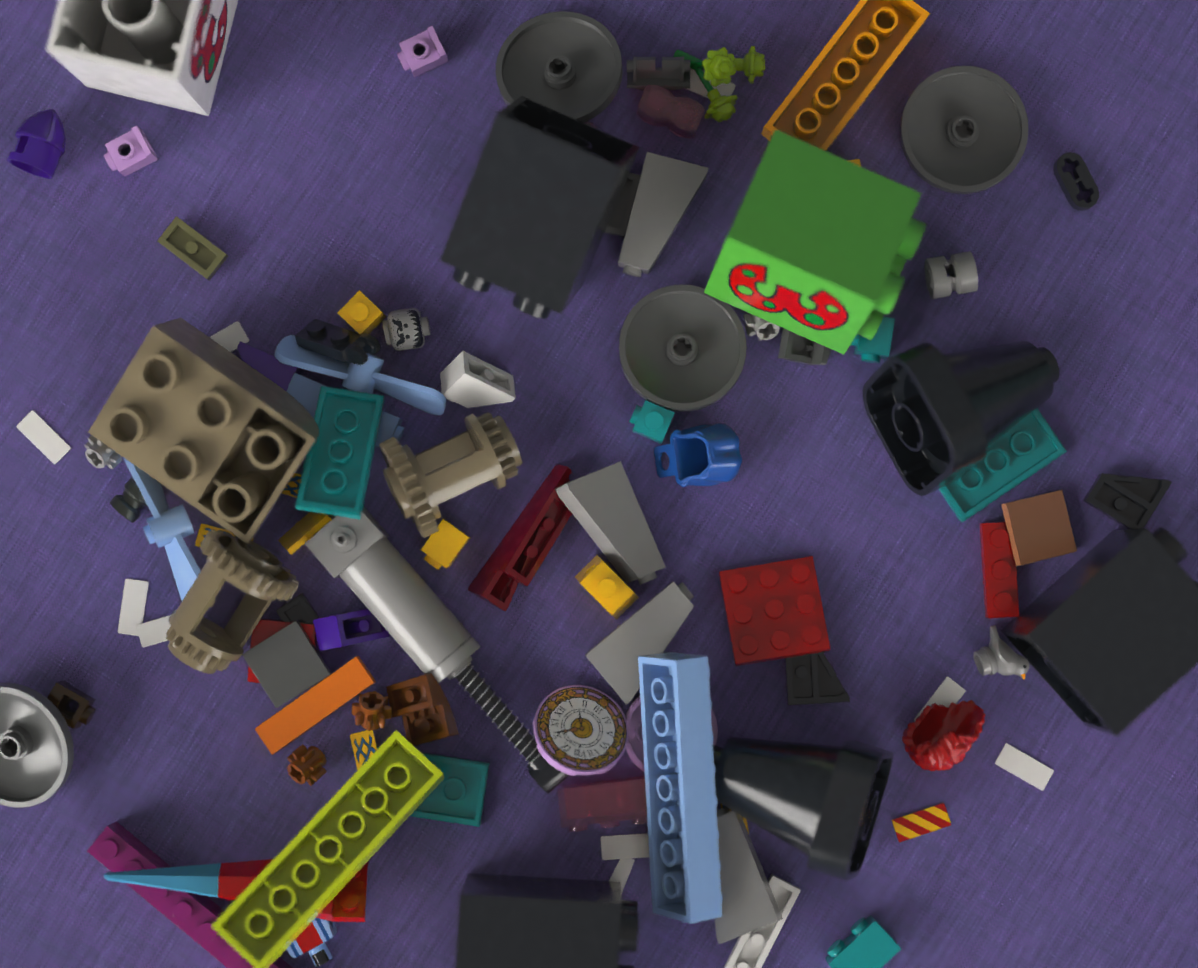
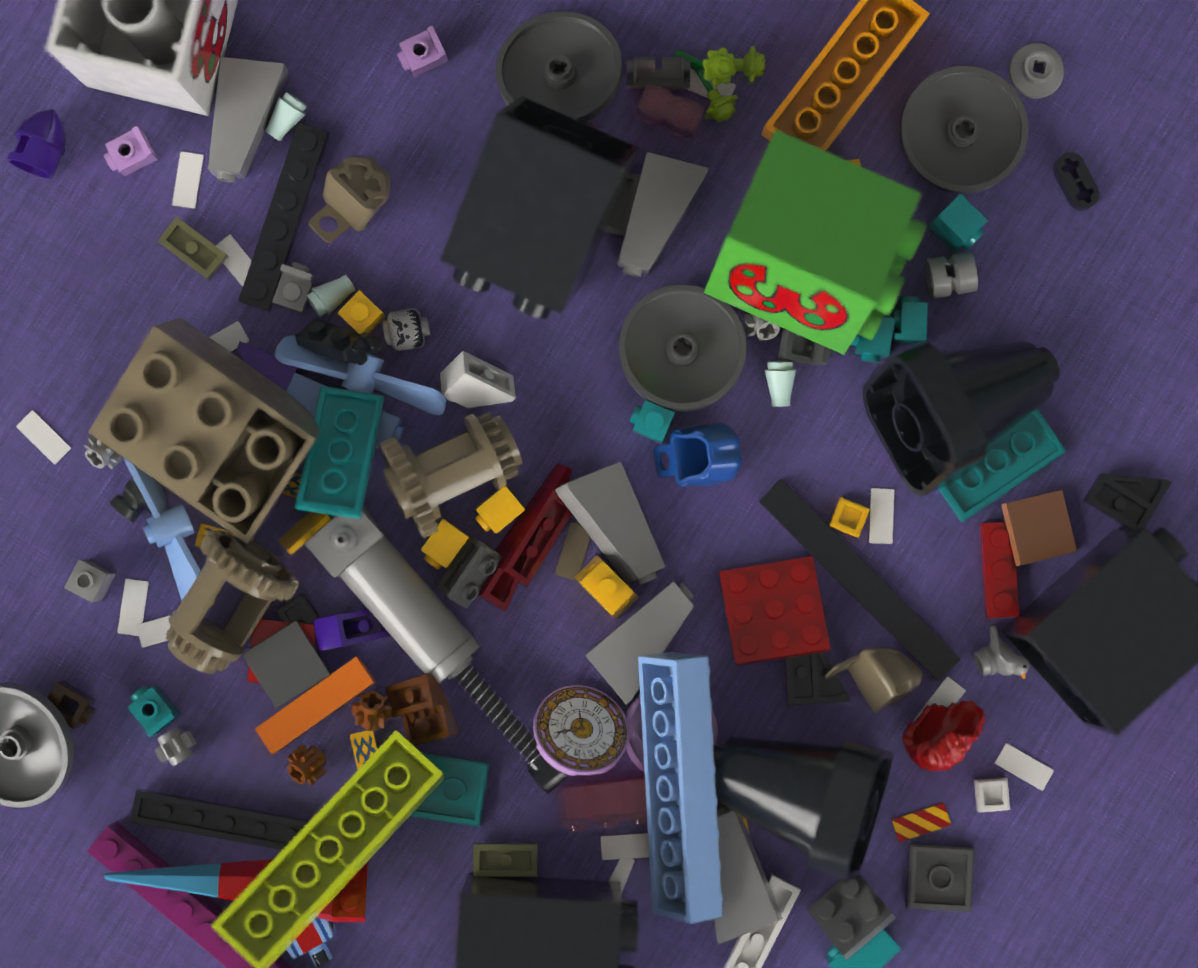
none -> light grey brick [64,559,116,603]
none -> teal brick [127,685,181,737]
none -> black plate [130,789,310,850]
none -> light grey gear [154,727,197,767]
none -> white sticker [172,151,204,209]
none -> light grey slope [208,57,288,182]
none -> white sticker [216,234,252,287]
none -> black plate [238,122,329,312]
none -> light aqua cone [265,92,307,141]
none -> light grey bracket [272,262,316,314]
none -> light aqua cone [306,275,355,317]
none -> dark tan piece [309,156,391,243]
none -> dark grey bracket [436,535,503,609]
none -> olive plate [473,843,538,877]
none -> yellow brick [475,486,525,534]
none -> dark tan sticker [555,522,590,581]
none -> black tile [758,479,961,682]
none -> light aqua cone [765,361,796,407]
none -> dark grey plate [806,874,896,960]
none -> dark tan piece [825,648,923,714]
none -> yellow tile [828,497,870,538]
none -> white sticker [869,488,894,544]
none -> teal brick [891,296,928,344]
none -> dark grey tile [906,843,974,912]
none -> teal brick [928,193,988,253]
none -> white tile [974,777,1010,812]
none -> light grey piece [1008,43,1064,98]

